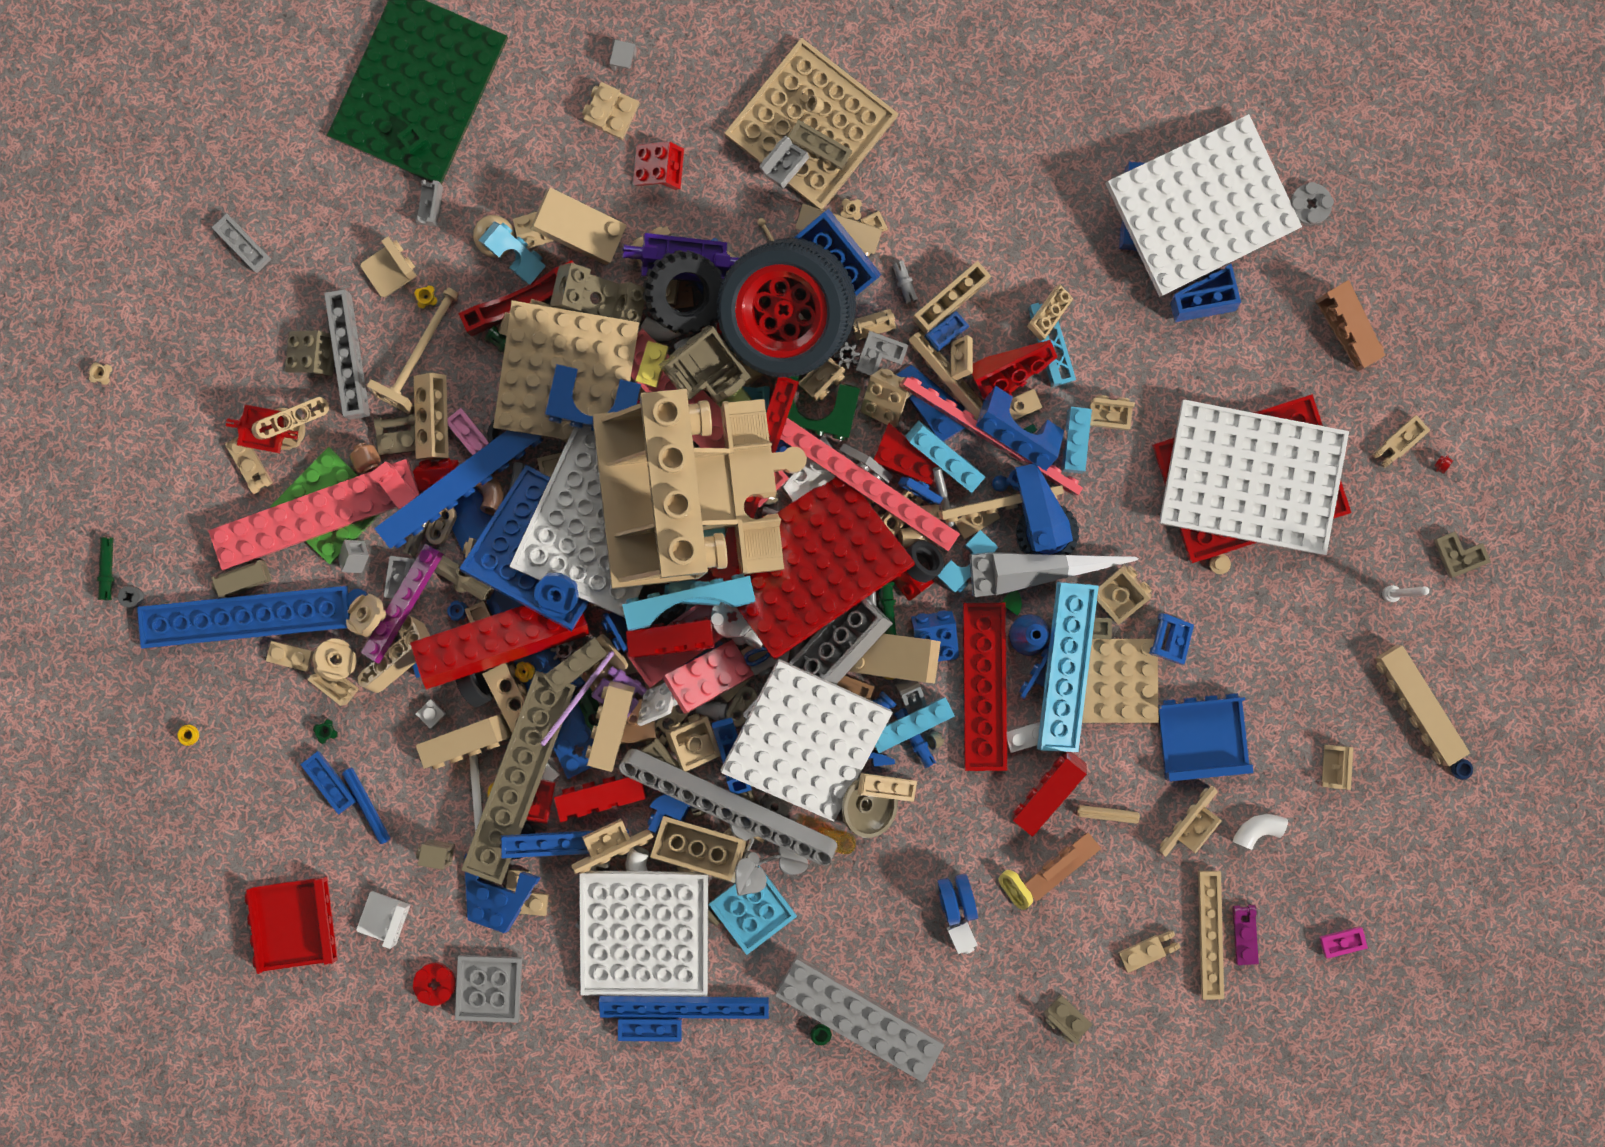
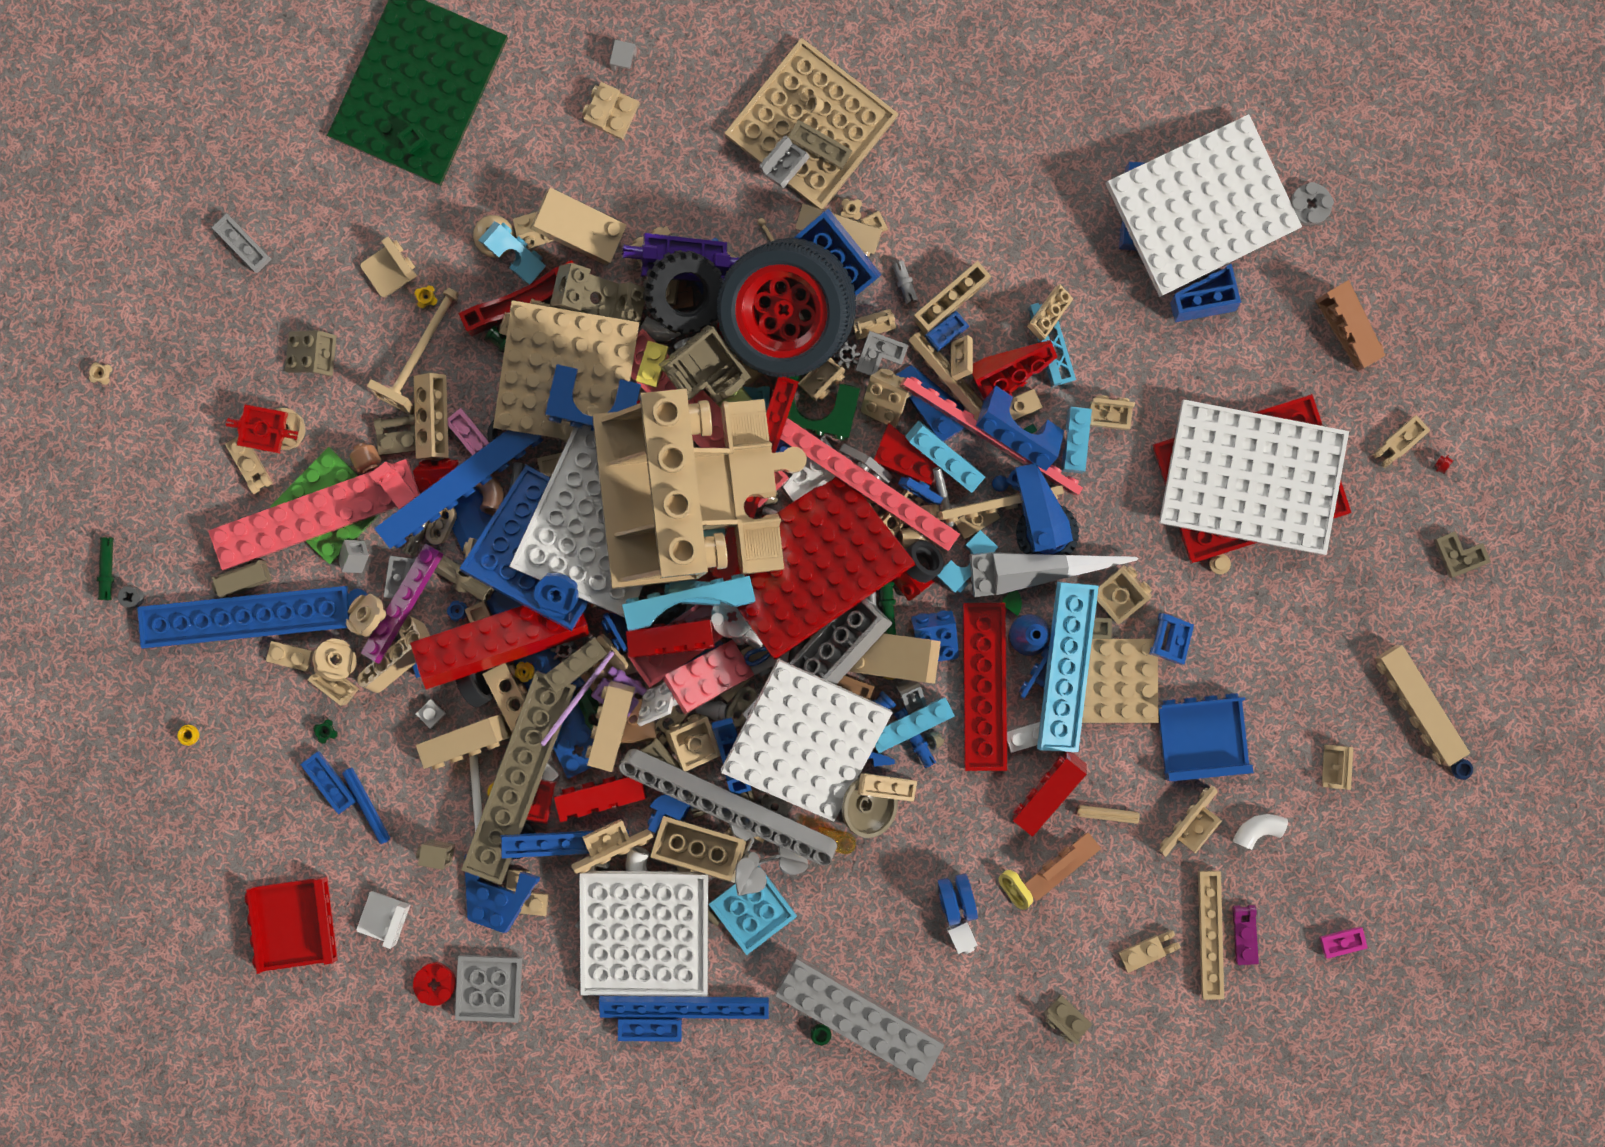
tan beam [252,397,329,440] -> none
light grey brick [324,289,370,420] -> none
light grey hinge [416,180,443,227] -> none
red bracket [633,141,684,190] -> none
white piece [1382,585,1429,602] -> none

